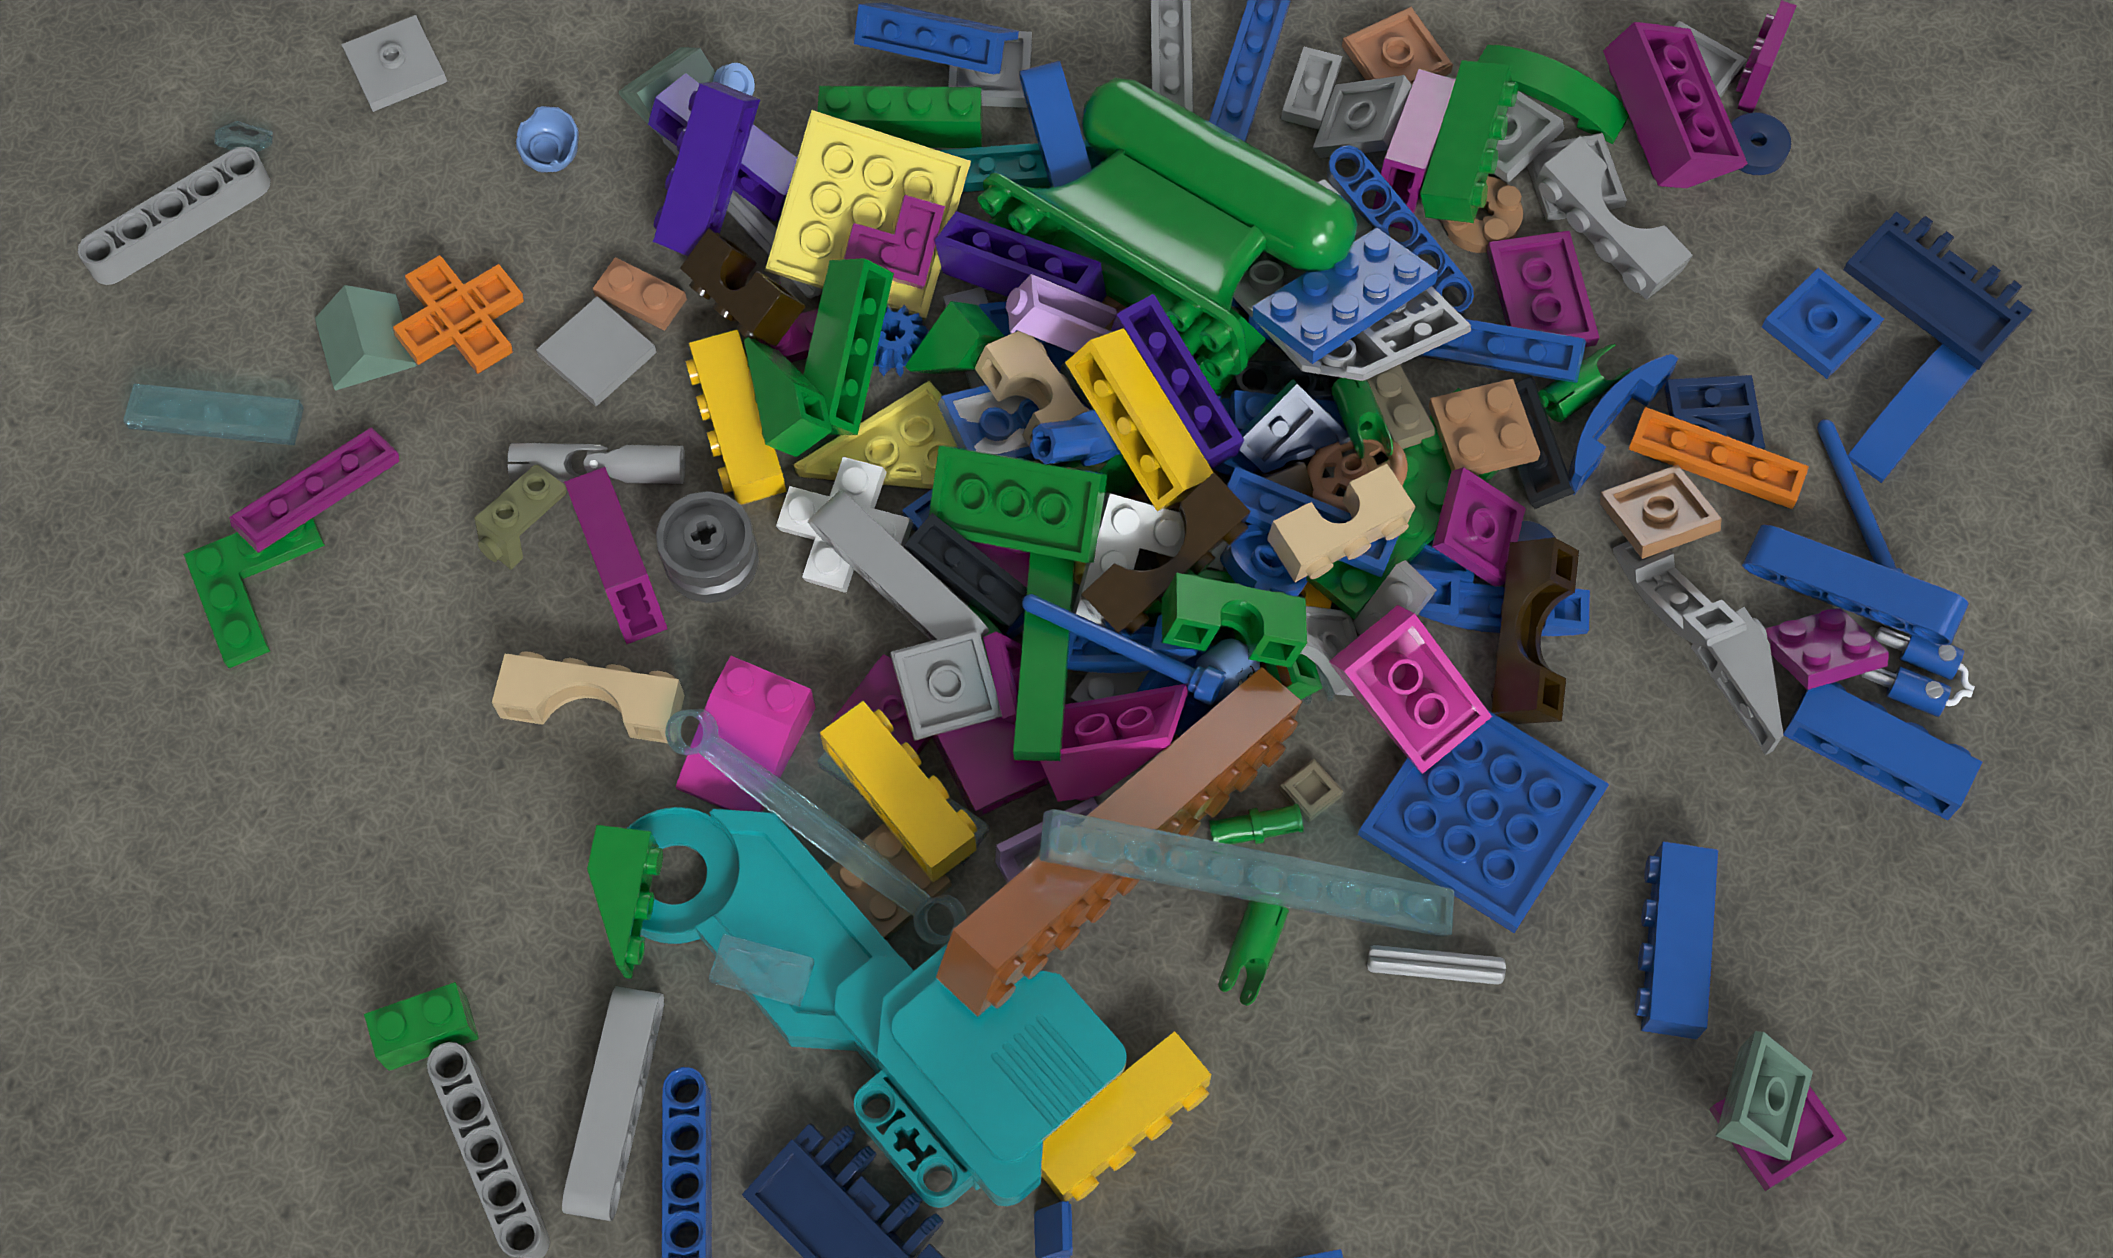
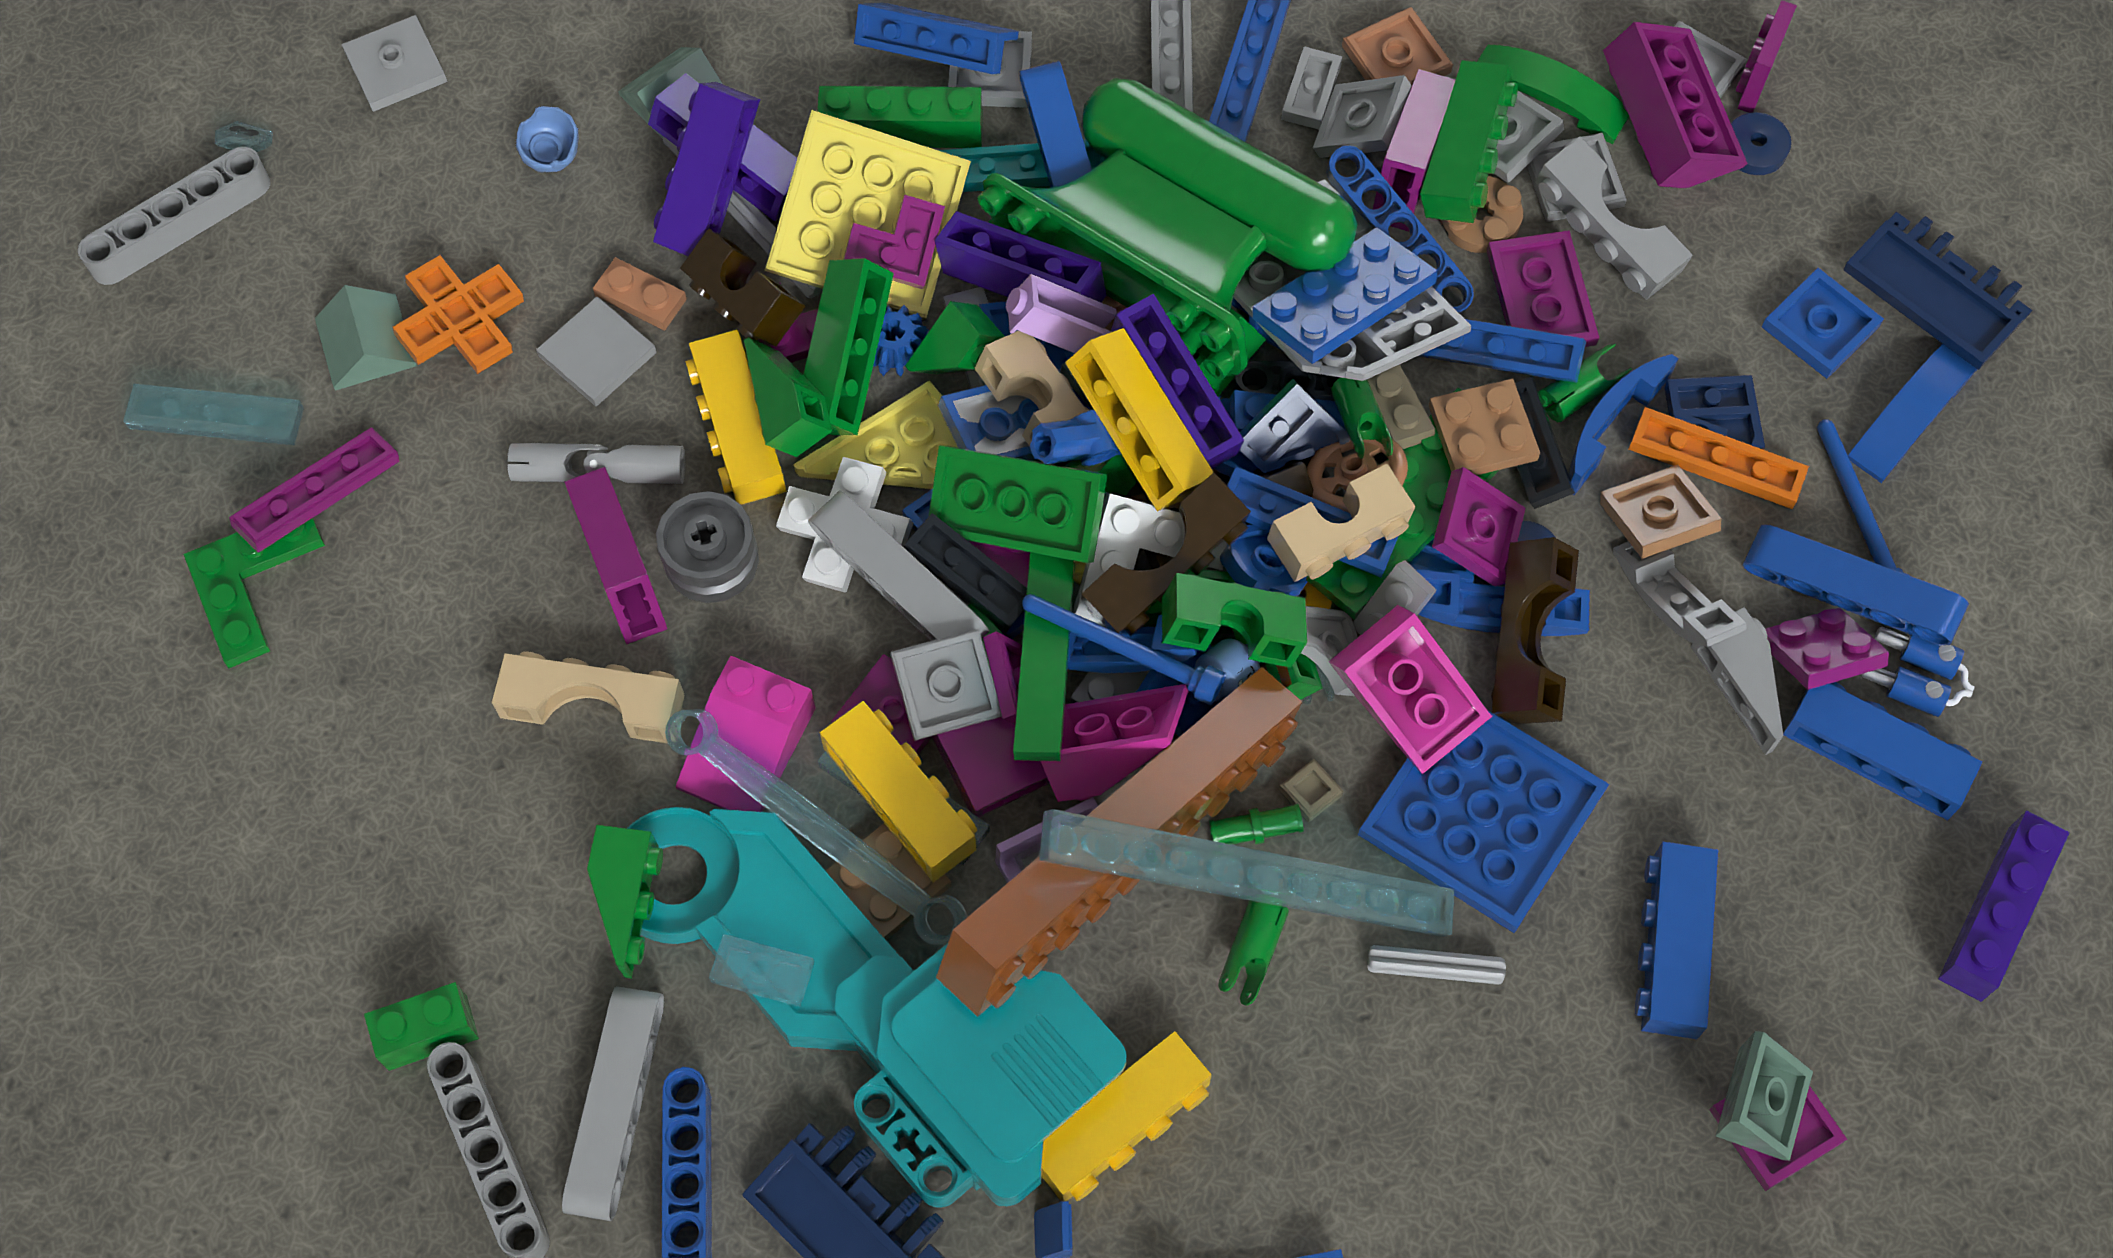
olive bracket [474,465,567,570] -> none
light blue tile [713,63,755,96] -> none
none -> dark purple brick [1938,810,2070,1002]

